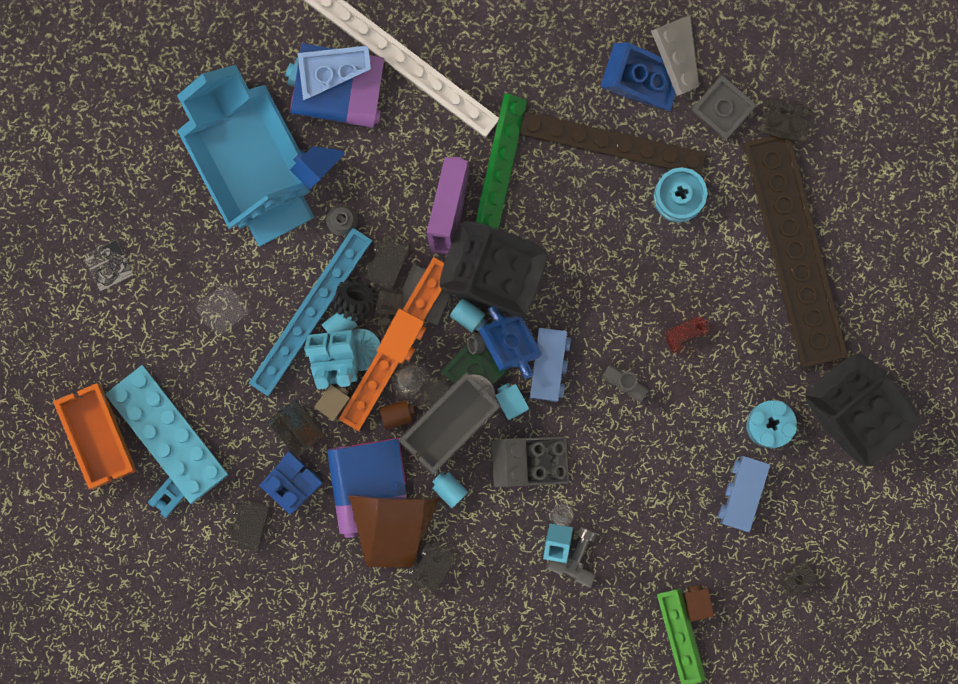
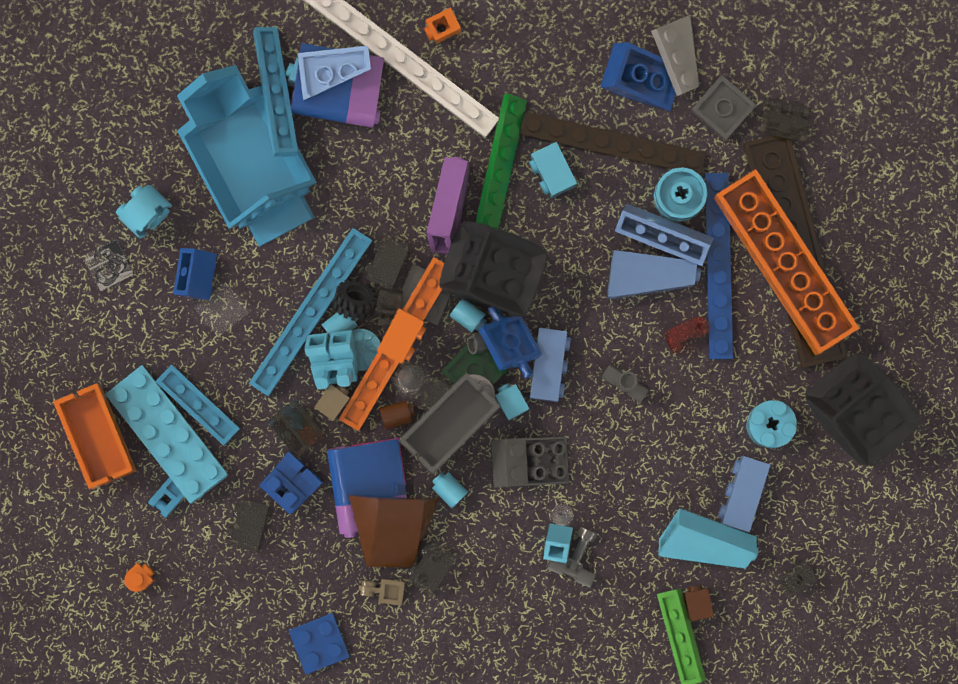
blue slope [290,146,345,190] -> none
dark grey cone [326,205,358,236] -> none
none -> medium azure brick [116,185,172,239]
none -> orange plate [125,563,155,592]
none -> dark azure plate [155,364,240,446]
none -> blue brick [173,248,217,300]
none -> dark azure plate [253,27,298,157]
none -> blue plate [288,613,350,675]
none -> dark tan plate [358,578,405,606]
none -> orange brick [424,7,461,44]
none -> medium azure brick [529,142,577,199]
none -> medium blue slope [607,250,701,299]
none -> medium blue brick [615,204,714,266]
none -> medium azure slope [658,508,759,569]
none -> blue plate [704,173,733,360]
none -> orange brick [714,169,859,356]

